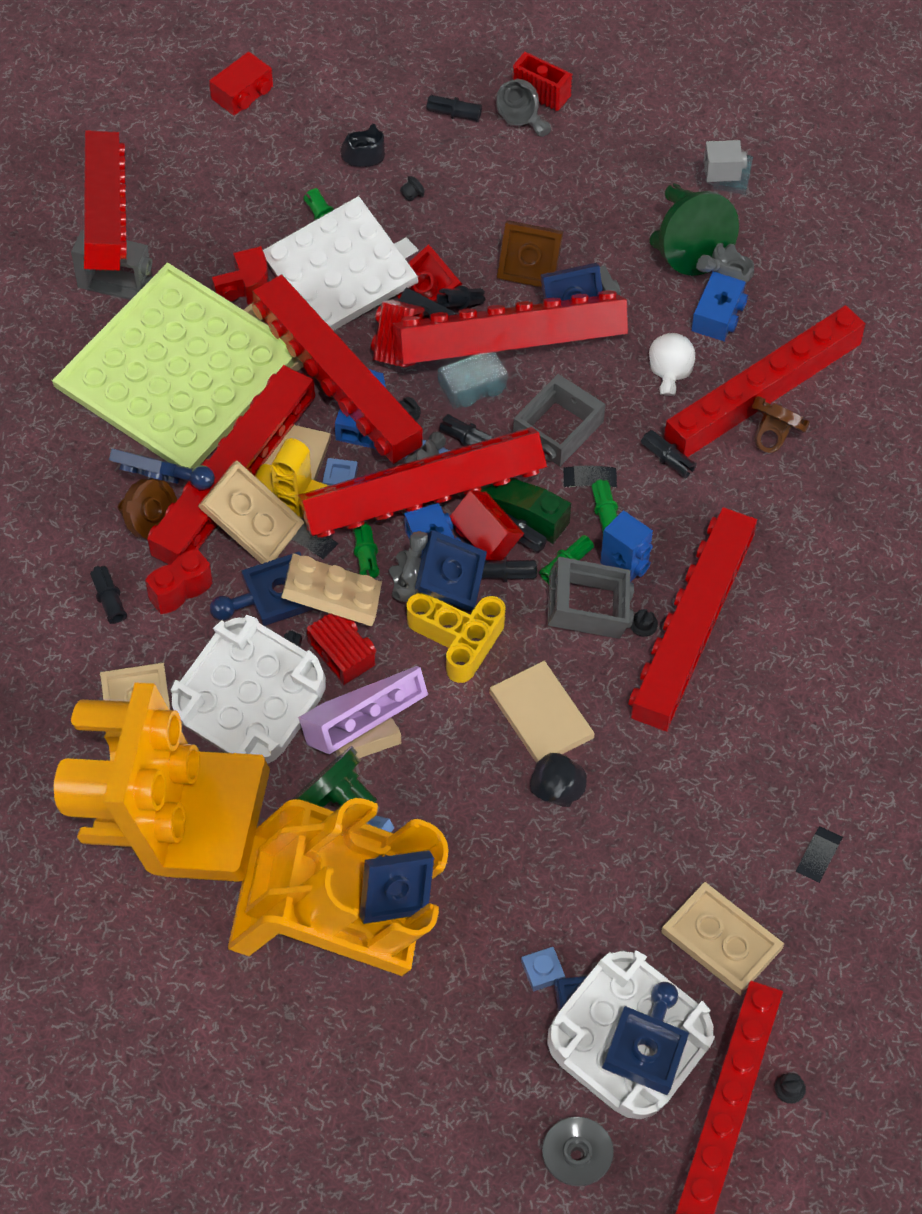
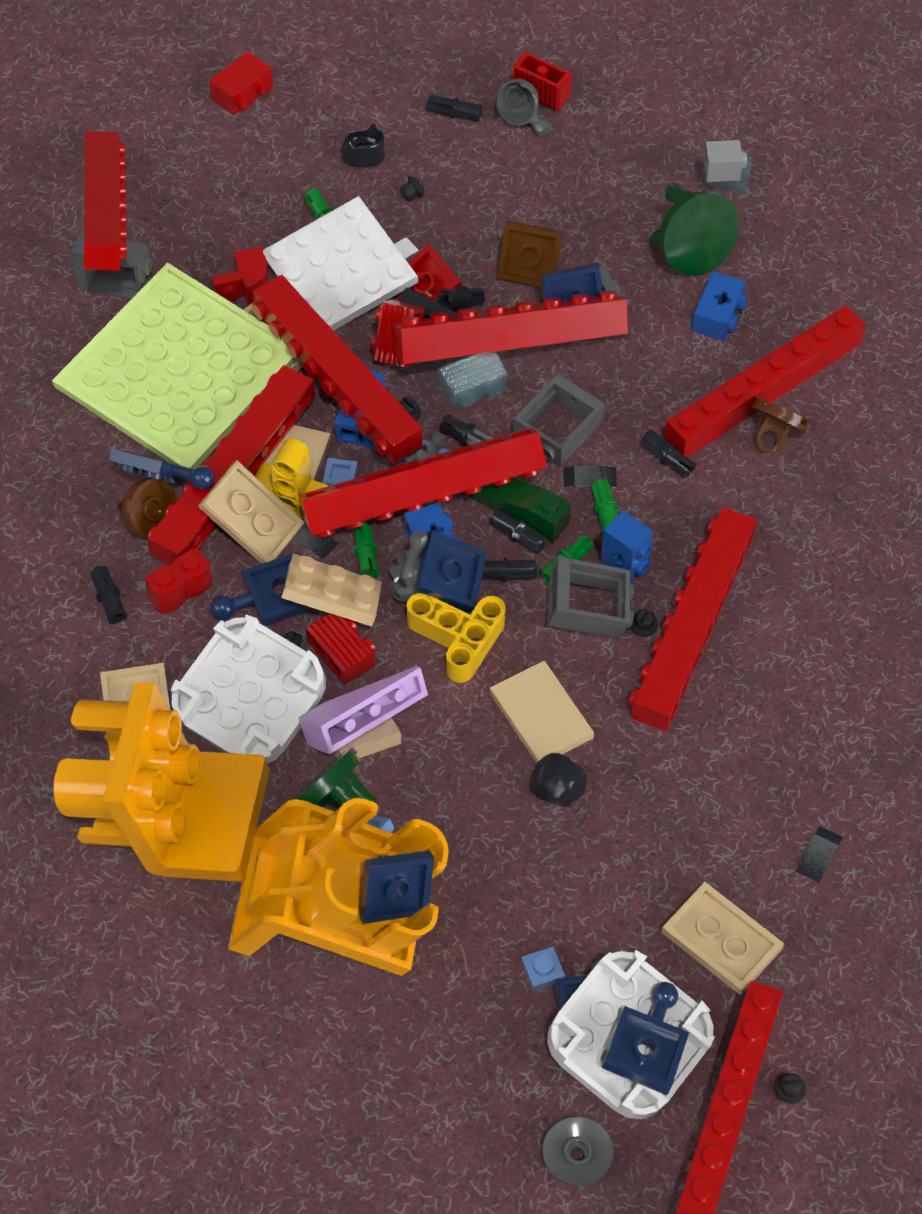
red brick [450,490,524,561] -> none
white hair [649,333,695,396] -> none
dark grey hair [697,243,754,284] -> none

